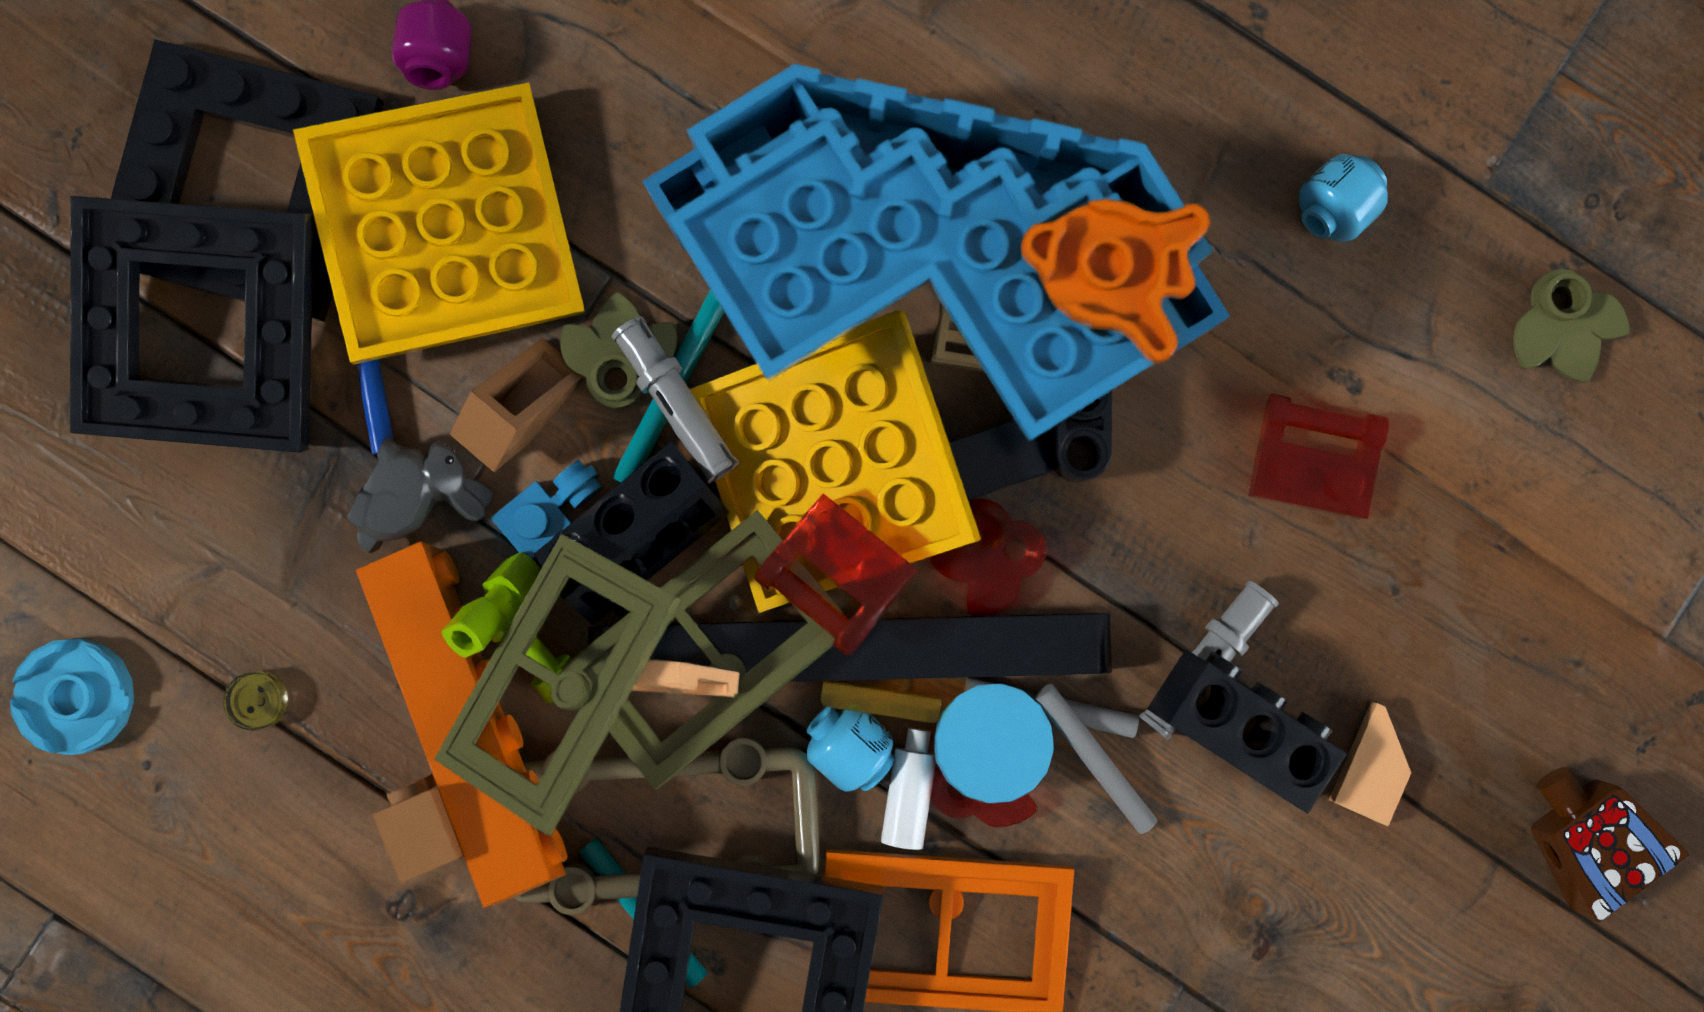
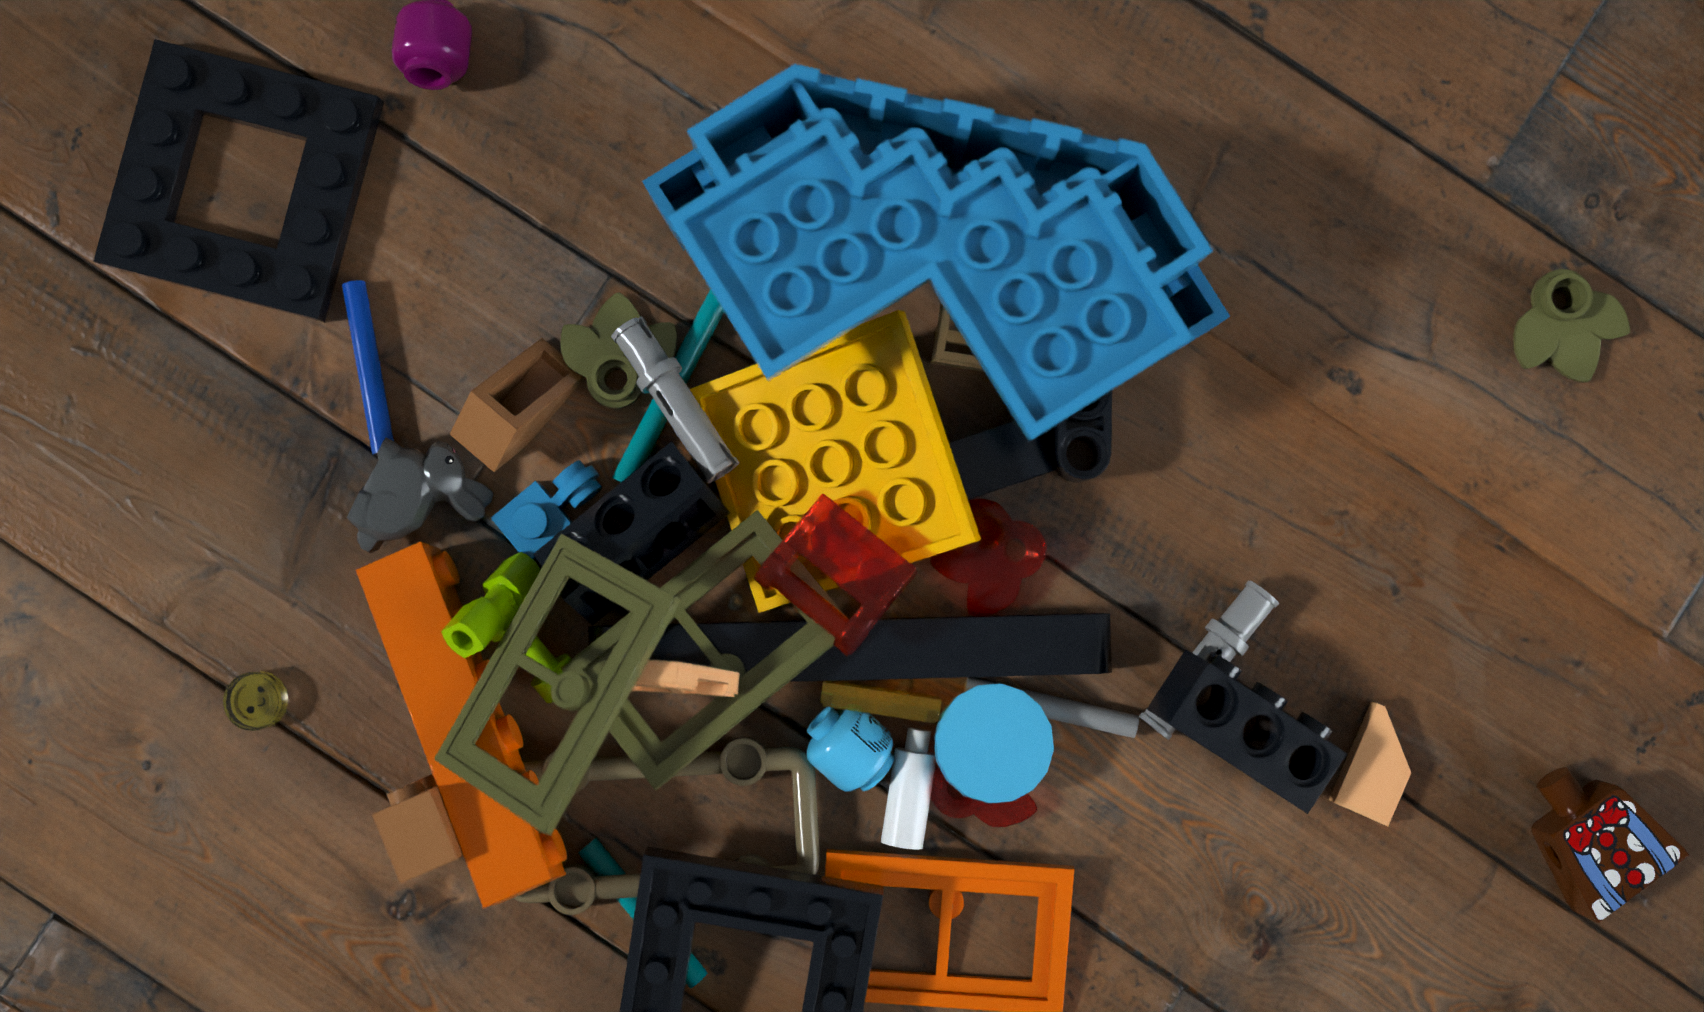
medium azure tile [10,638,134,755] -> none
black plate [70,196,314,453] -> none
yellow plate [293,82,585,365] -> none
orange tile [1021,199,1210,363] -> none
light grey bar [1034,684,1157,834] -> none
clear red plate [1248,393,1389,520] -> none
medium azure head [1298,154,1388,242] -> none

